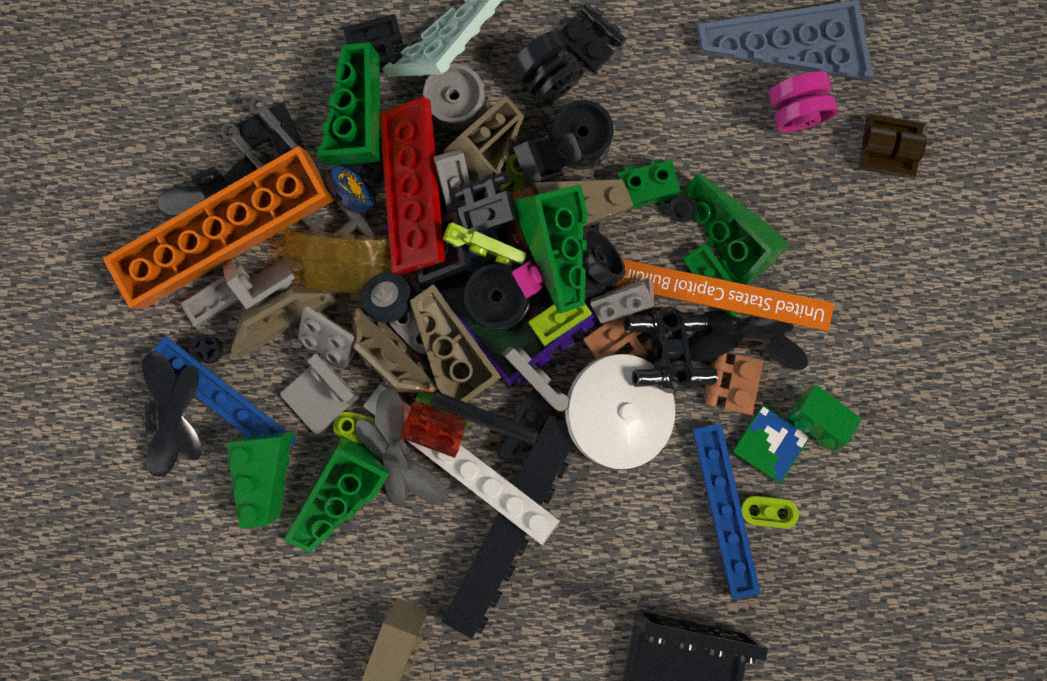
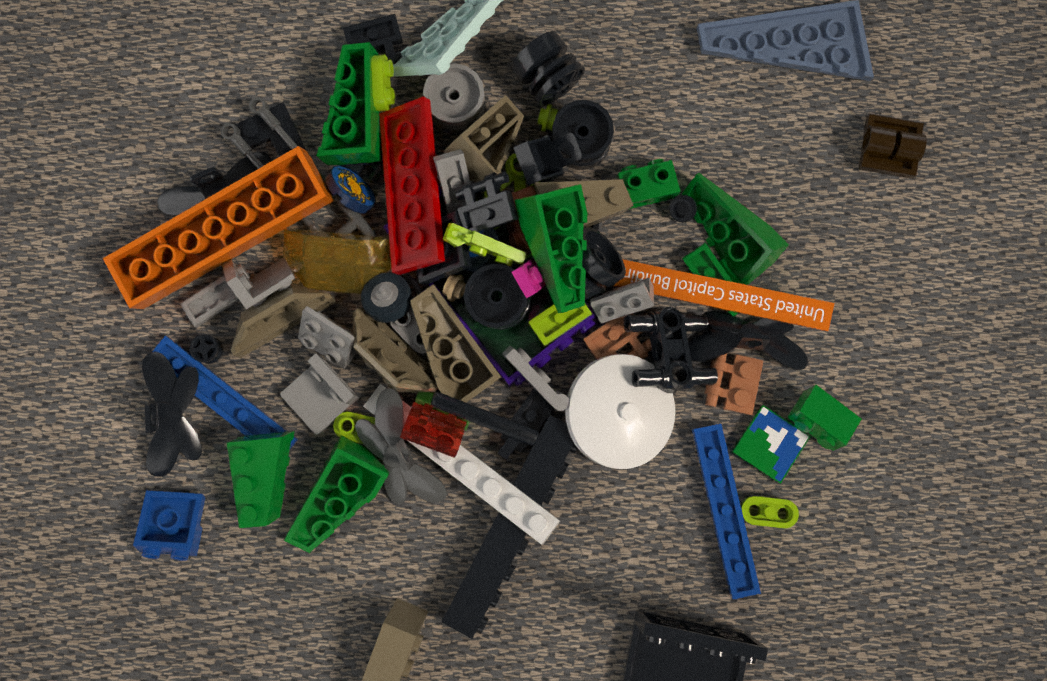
black plate [557,3,627,74] -> none
dark pink wheel [768,71,839,133] -> none
none -> blue plate [133,490,205,561]
none -> lime plate [371,54,395,111]
none -> tan plate [442,274,467,302]
none -> lime plate [537,104,558,132]

